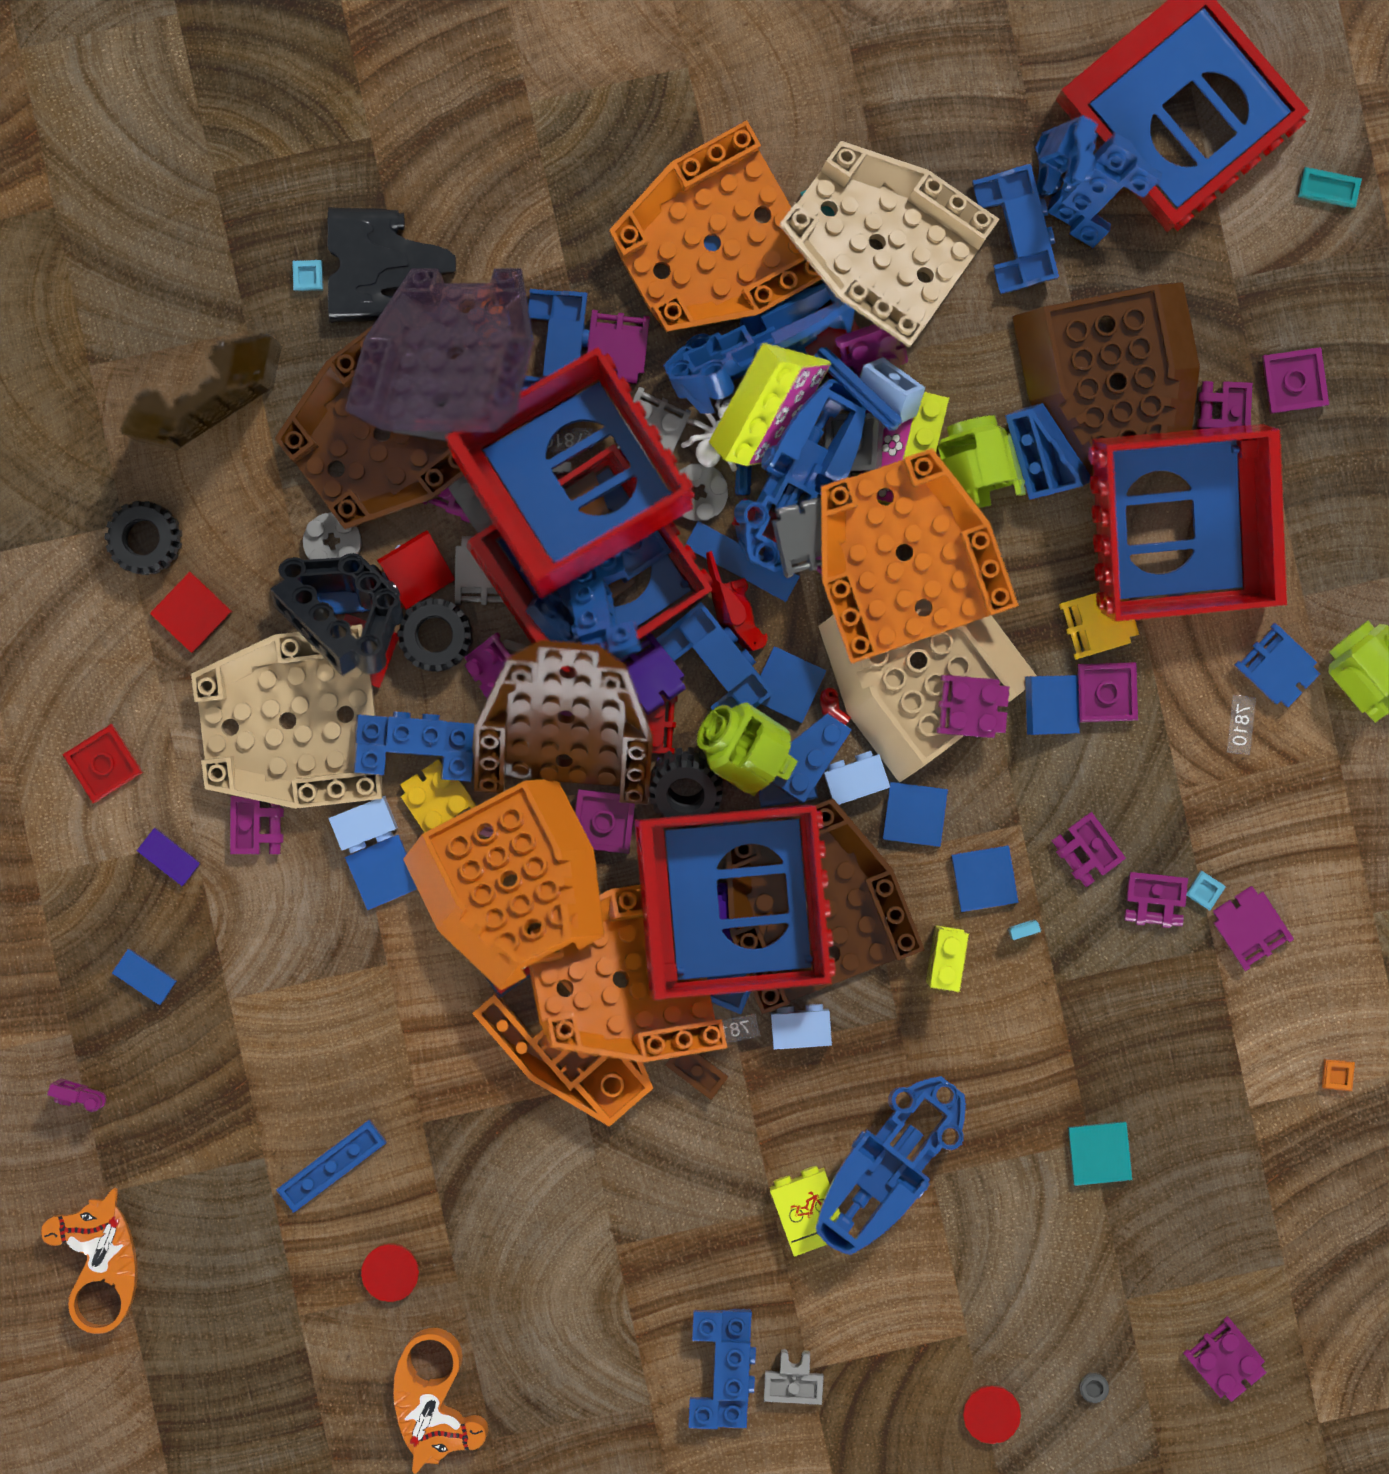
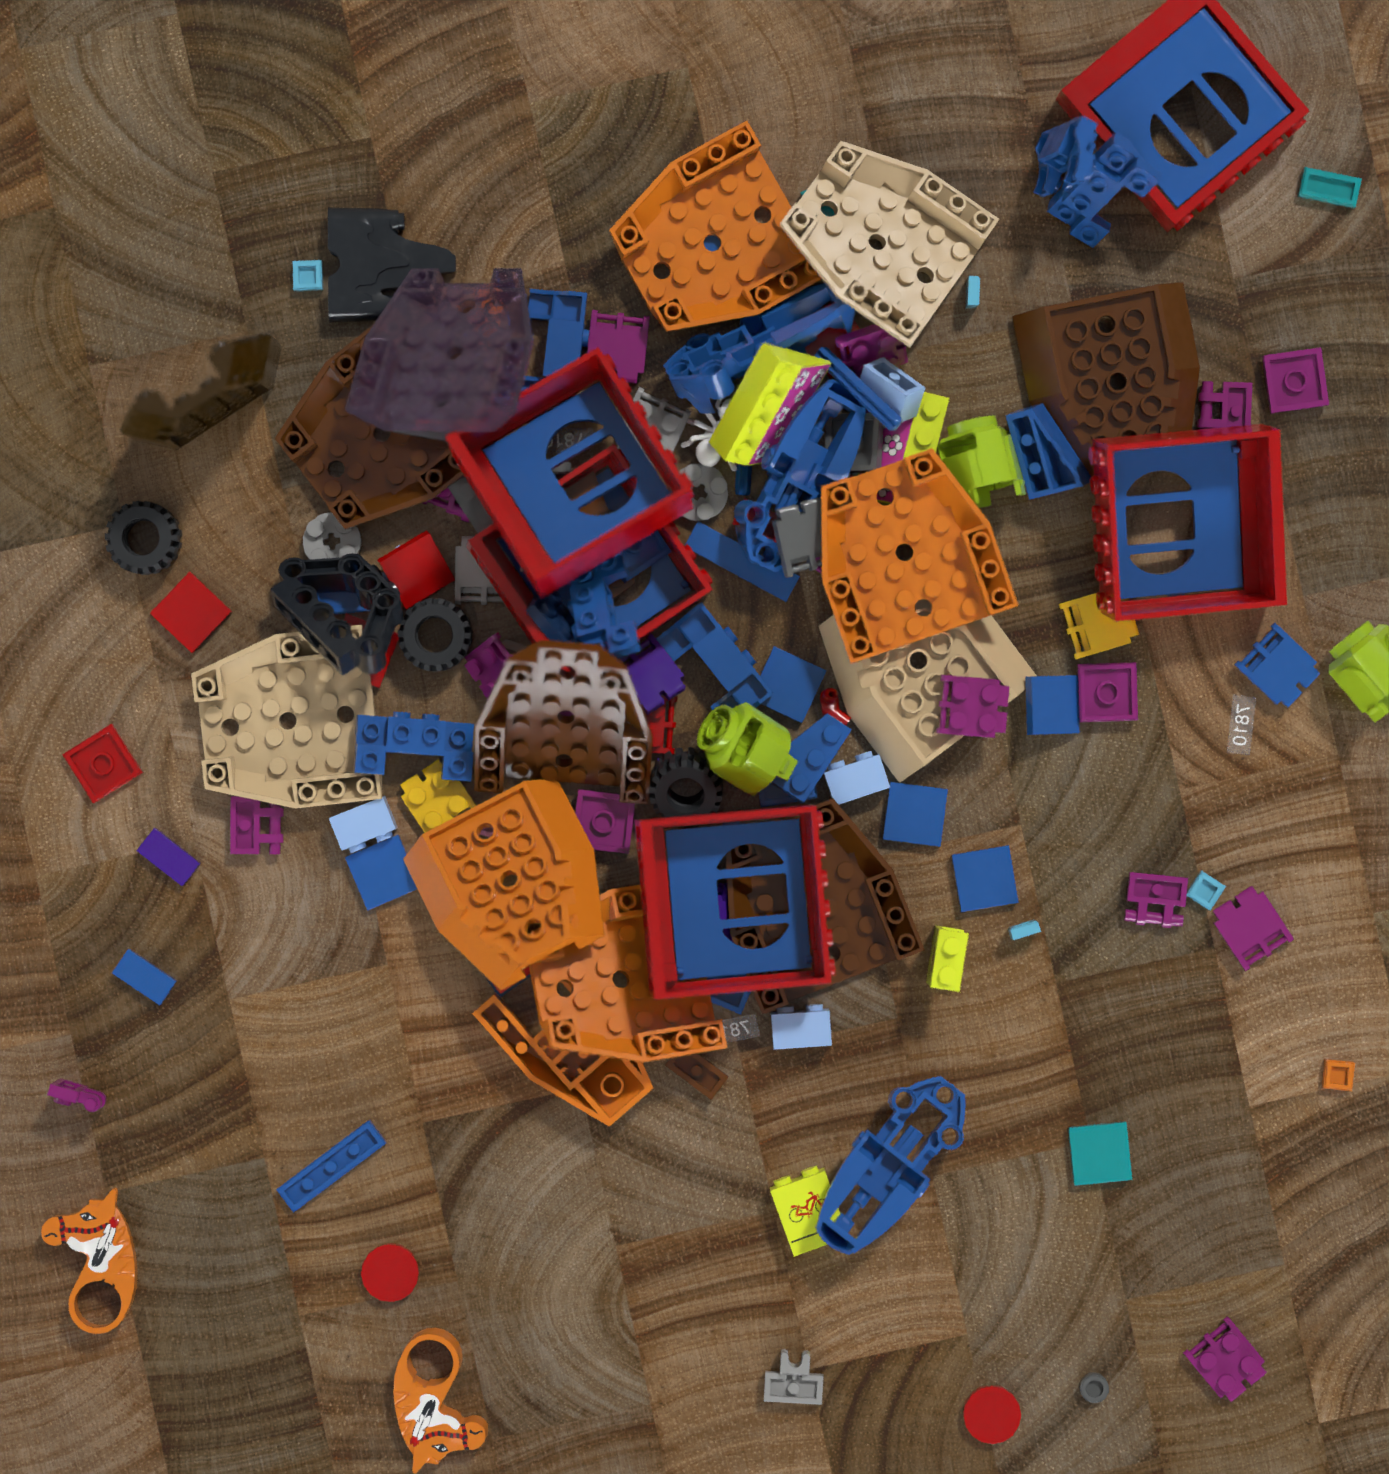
blue bracket [689,1309,756,1429] -> none
red animal [706,551,768,652] -> none
blue bracket [972,164,1059,295] -> none
magenta plate [1051,811,1126,887] -> none
none -> medium azure tile [965,276,980,309]

